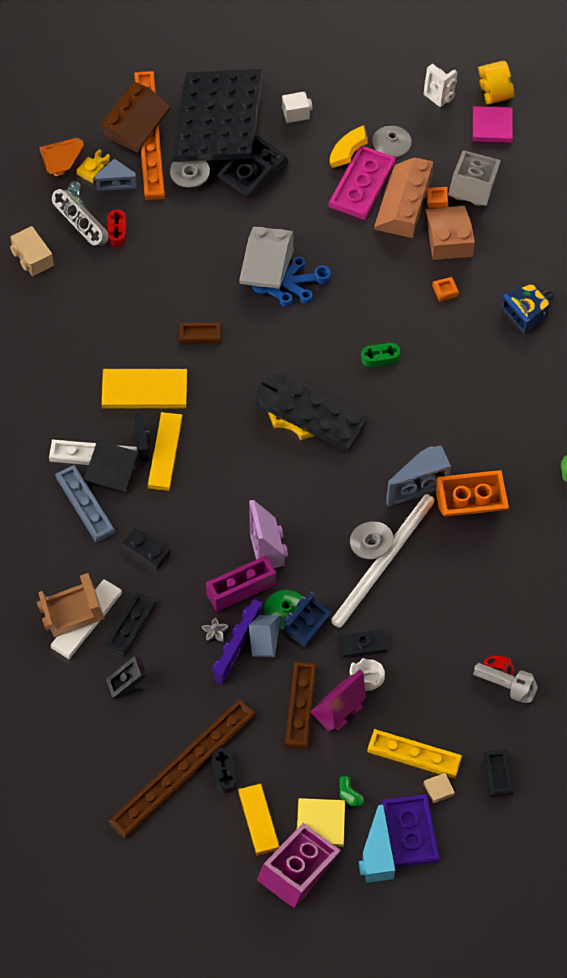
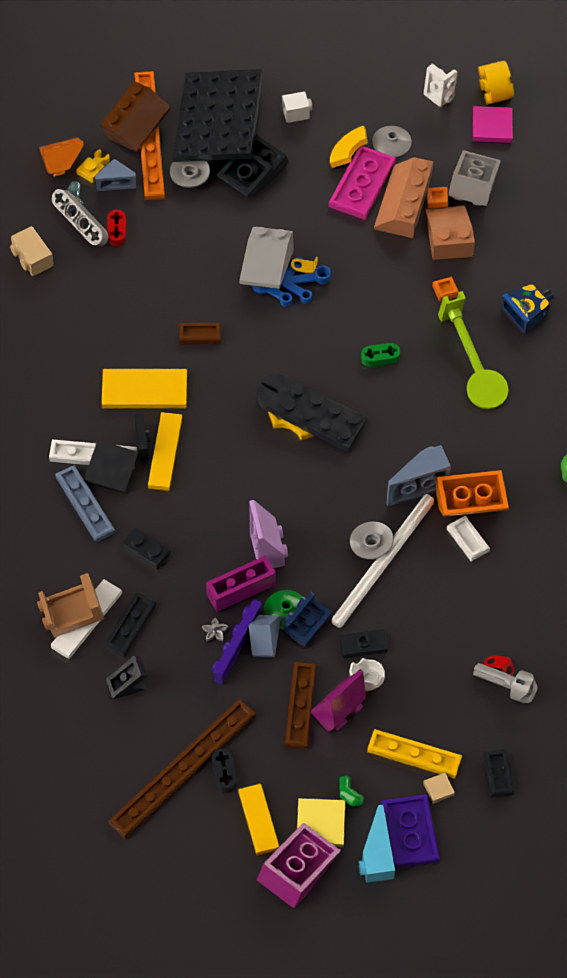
none -> yellow piece [291,257,318,274]
none -> lime piece [438,291,509,409]
none -> white tile [447,516,490,562]

